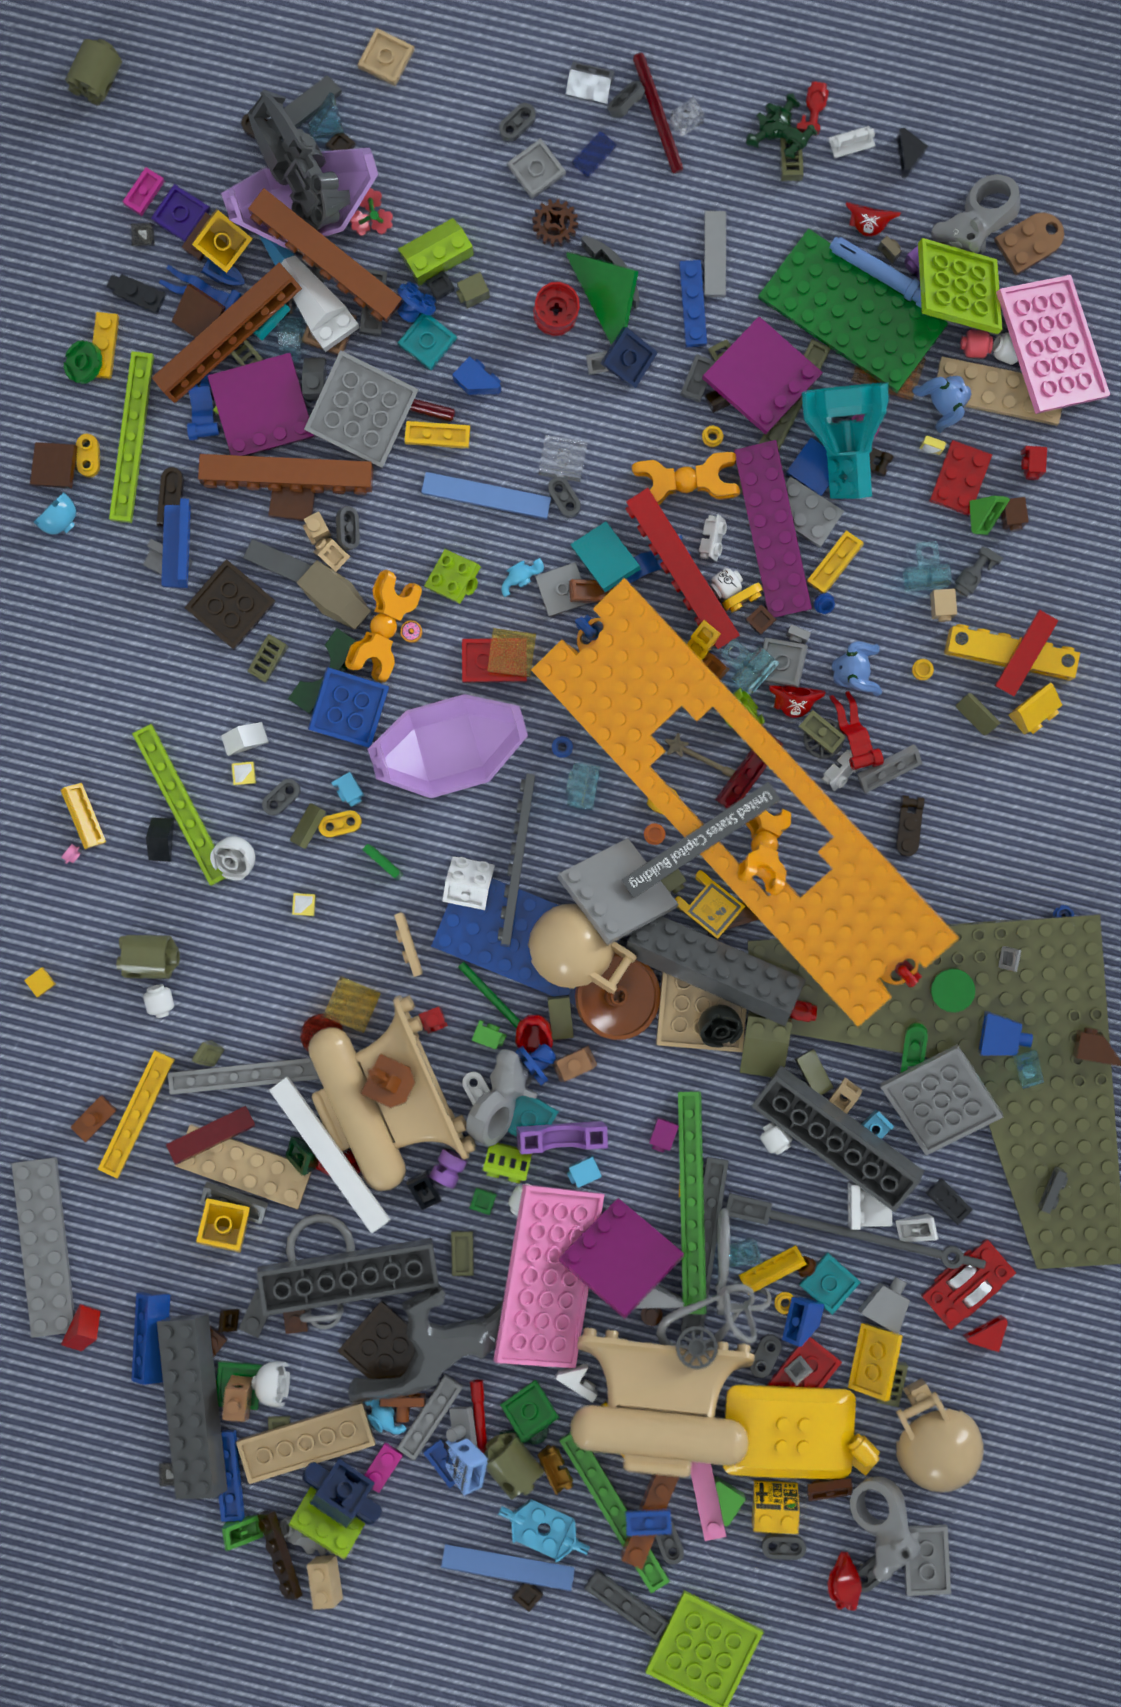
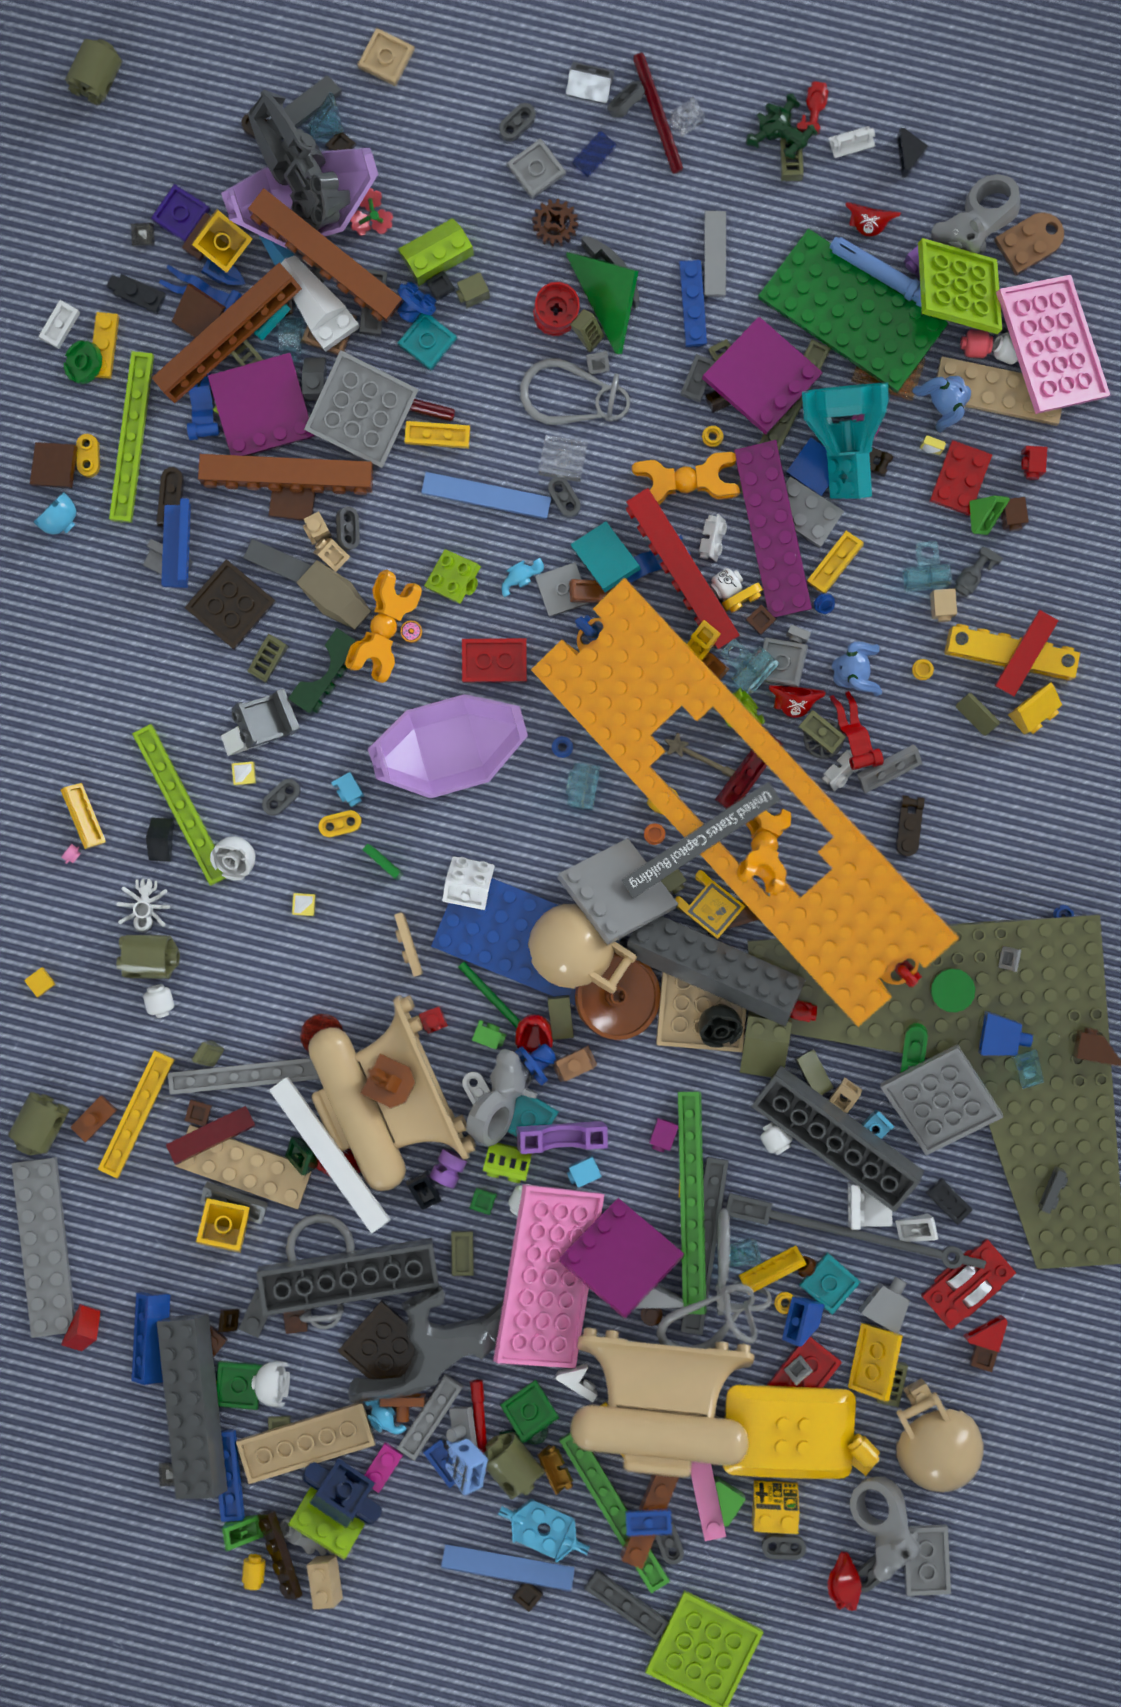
dark pink plate [122,167,165,216] -> none
medium nougat torso [222,1375,253,1422] -> none
olive tile [290,803,326,849] -> none
blue plate [308,667,389,748] -> none
clear yellow plate [323,976,381,1033] -> none
blue slope [452,356,502,395] -> none
clear yellow plate [487,628,536,678] -> none
dark grey plate [498,773,535,948] -> none
dark blue plate [601,327,658,388] -> none
dark grey wheel [676,1326,718,1369] -> none
dark grey plate [750,1334,782,1378] -> none
reddish brown plate [807,1478,853,1501] -> none
dark tan plate [878,236,901,264] -> none
none -> olive cylinder [8,1091,70,1155]
none -> white plate [39,300,80,349]
none -> white animal [116,878,170,932]
none -> reddish brown plate [184,1099,213,1126]
none -> panel [231,689,300,749]
none -> yellow brick [242,1554,266,1590]
none -> light grey animal [520,358,630,425]
none -> olive slope [570,309,604,353]
none -> reddish brown plate [969,1345,998,1372]

